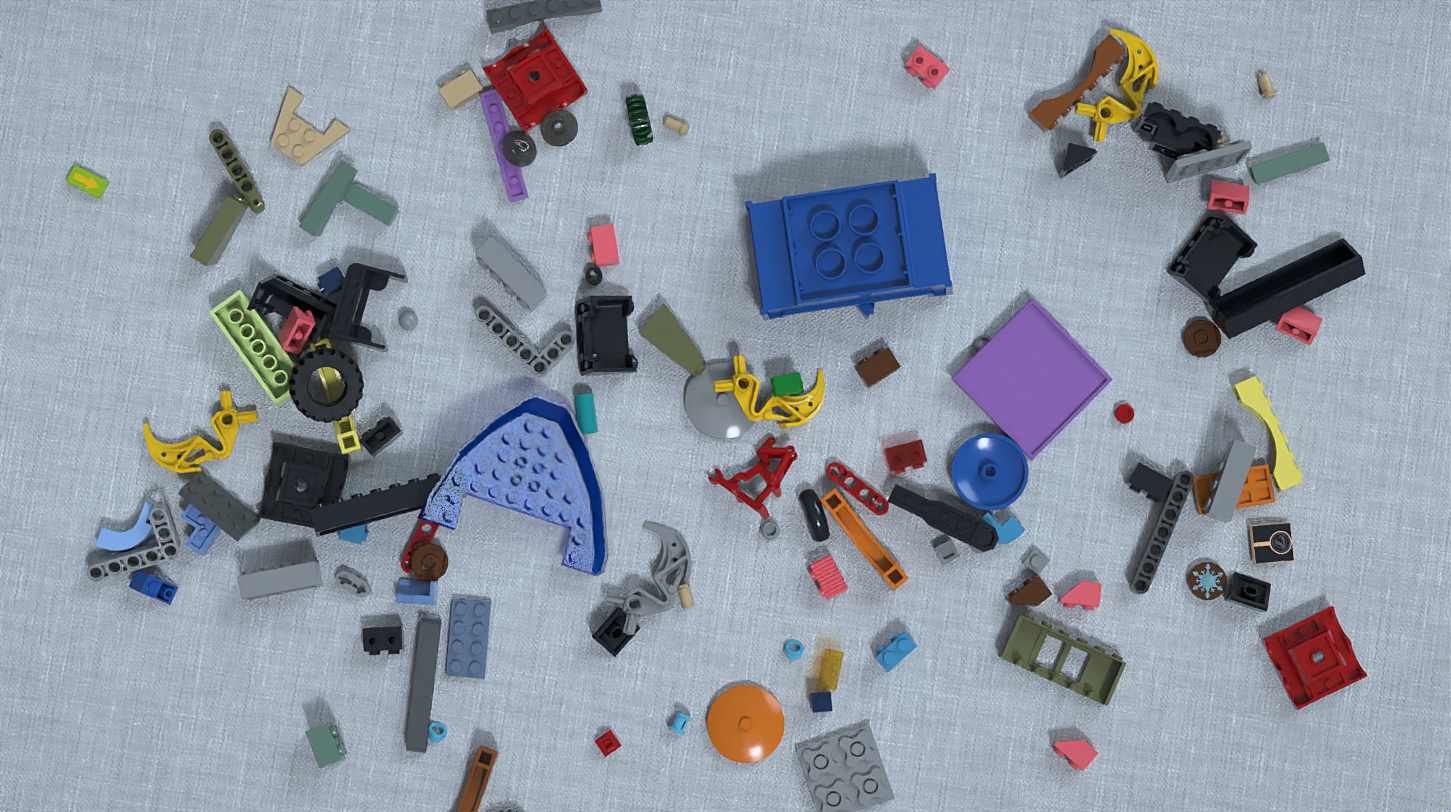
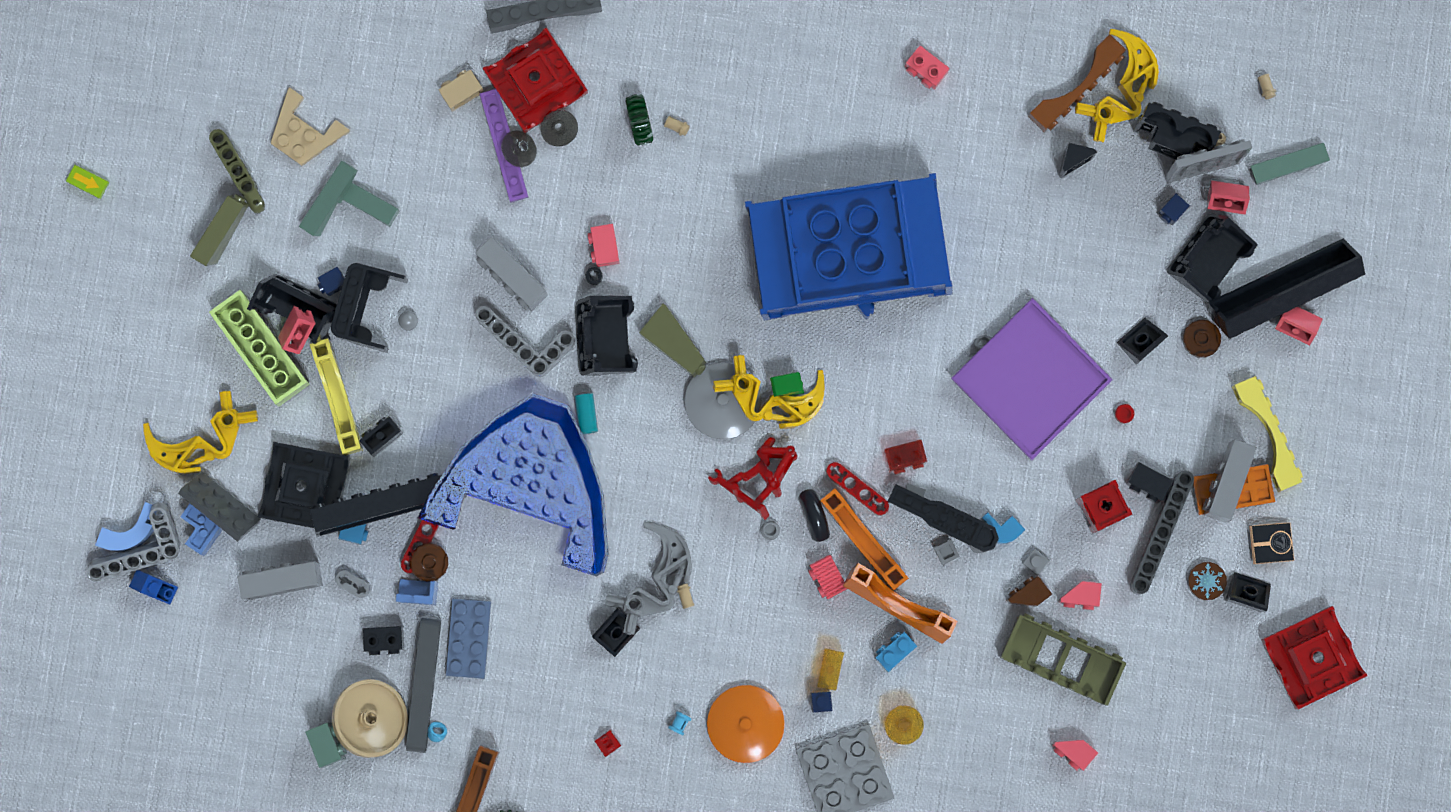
black tyre [289,348,364,423] -> none
medium azure piece [784,640,804,660] -> none
reddish brown brick [855,347,901,389] -> none
blue dish [951,433,1029,511] -> none
none -> tan dish [332,679,408,758]
none -> orange arch [843,563,958,644]
none -> clear yellow brick [884,705,924,745]
none -> red container [1075,480,1133,534]
none -> black slope [1117,318,1168,365]
none -> dark blue brick [1159,193,1190,226]

